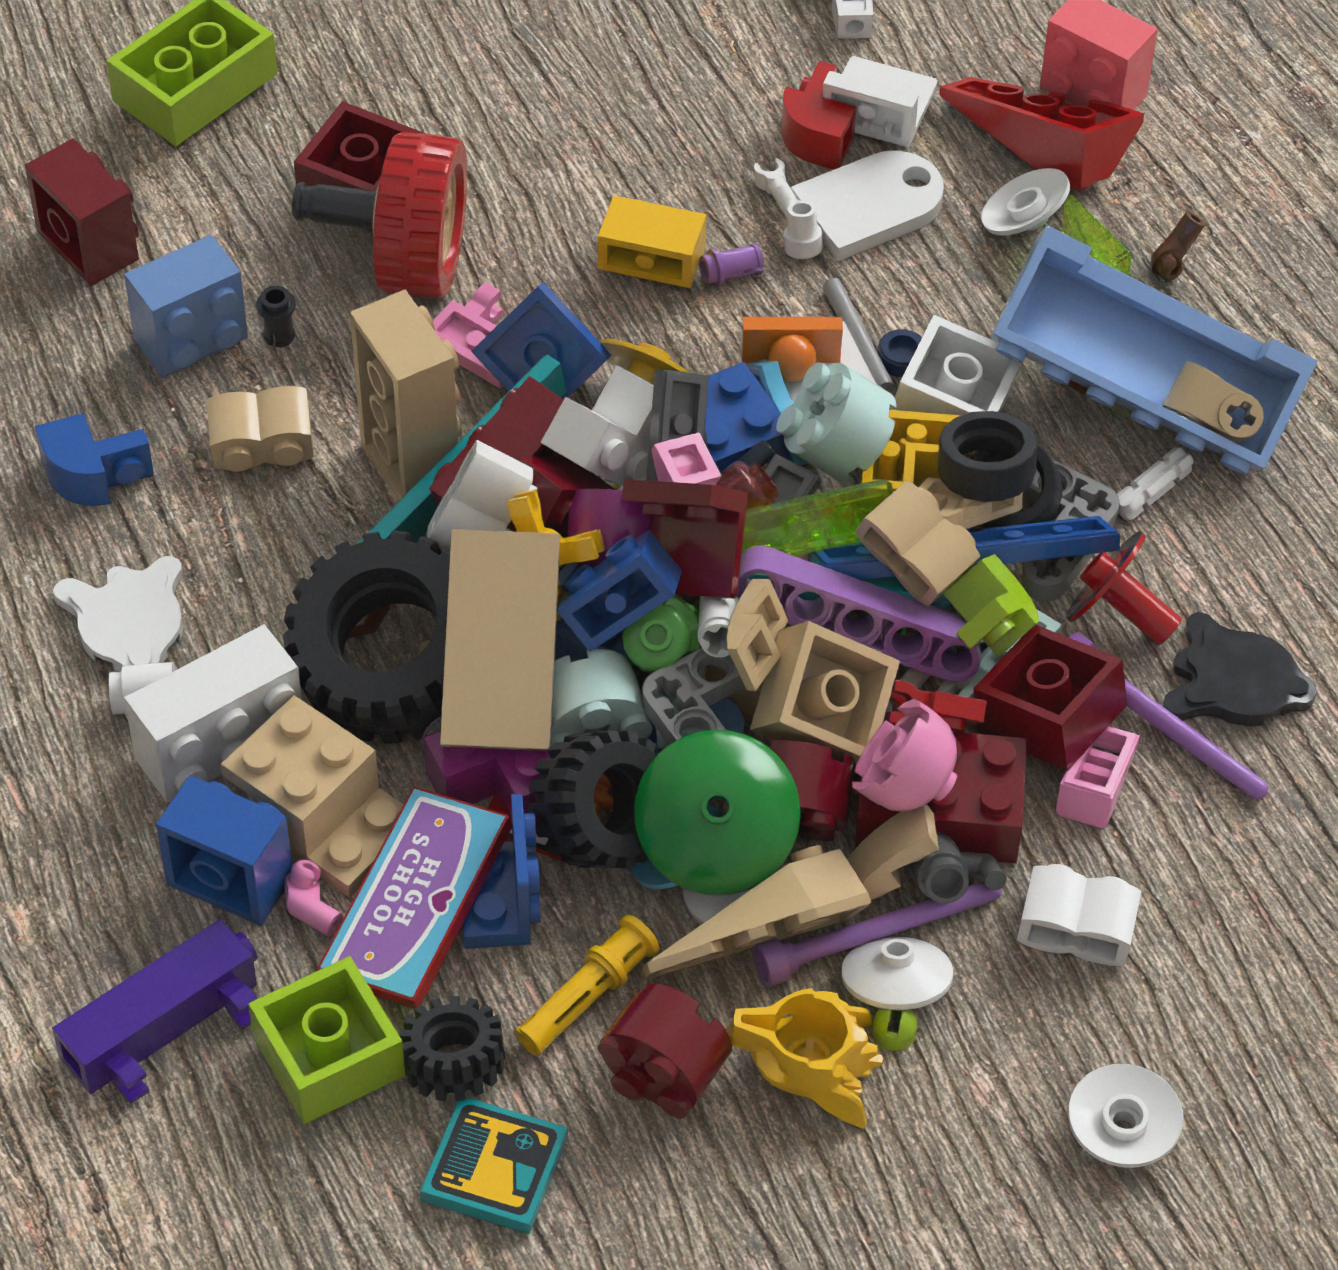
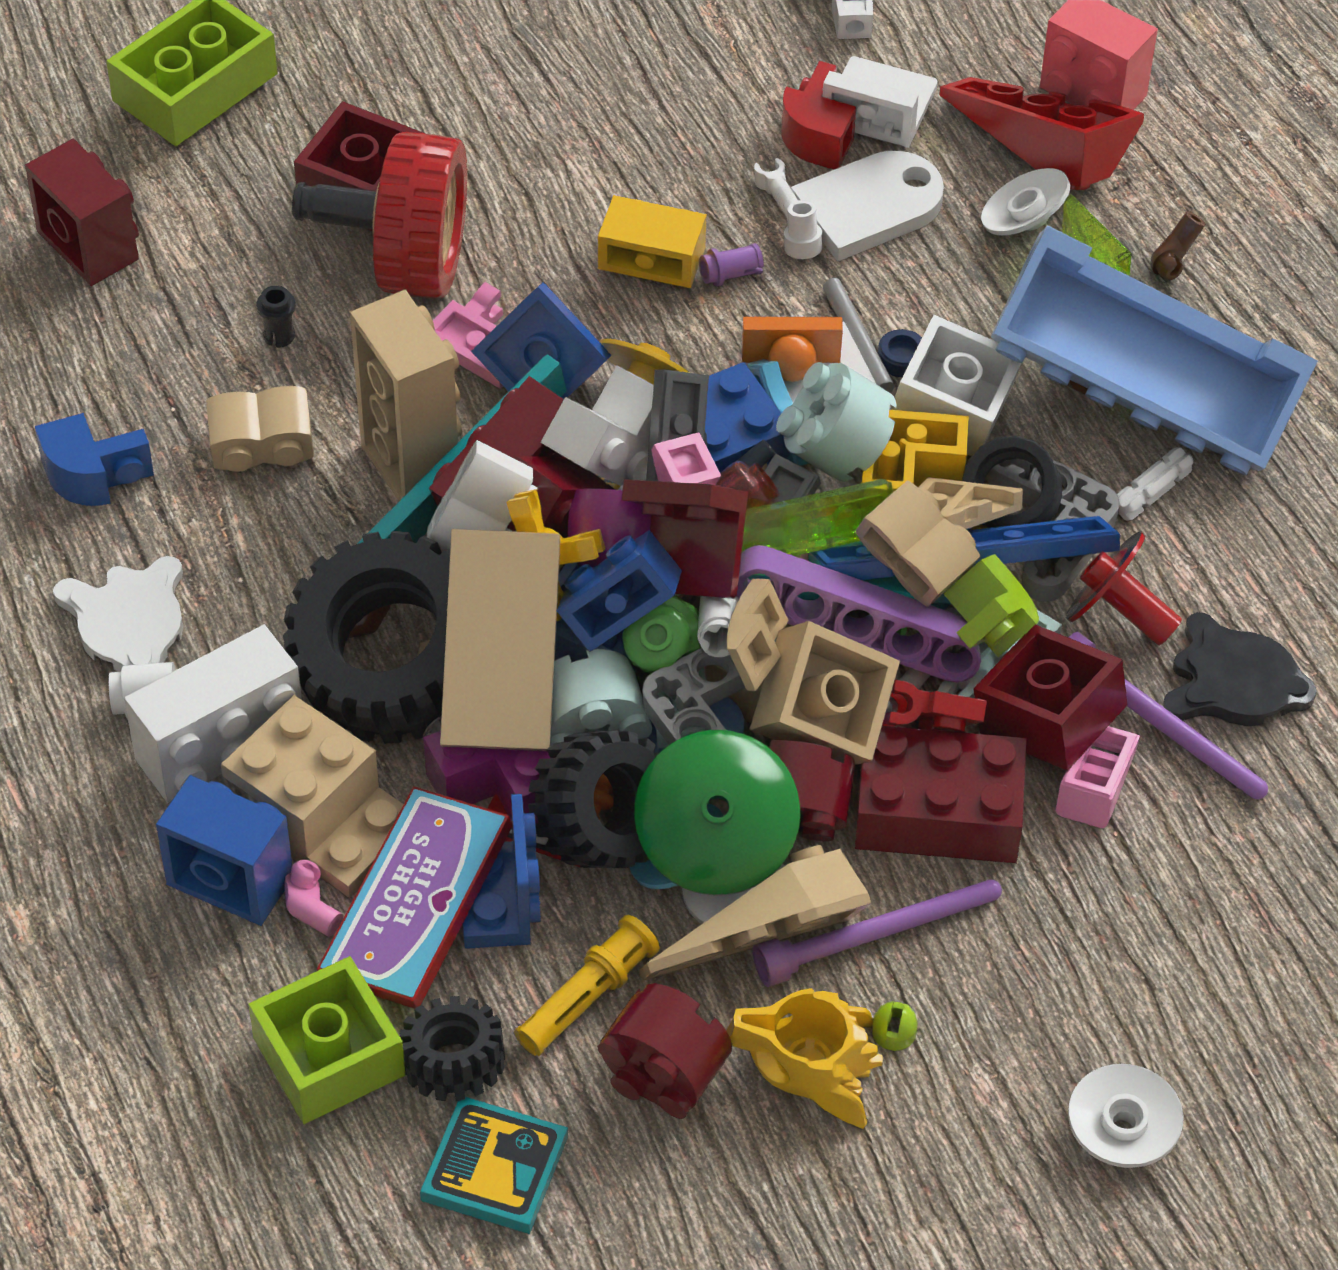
dark purple brick [52,919,258,1104] -> none
medium blue brick [124,234,248,377] -> none
white dish [842,937,953,1010] -> none
tan slope [847,804,939,900] -> none
bright pink cylinder [852,699,957,812] -> none
dark grey piece [906,831,1007,904] -> none
black tyre [938,411,1037,502] -> none
white brick [1017,864,1141,966] -> none
tan piece [1162,361,1264,443] -> none

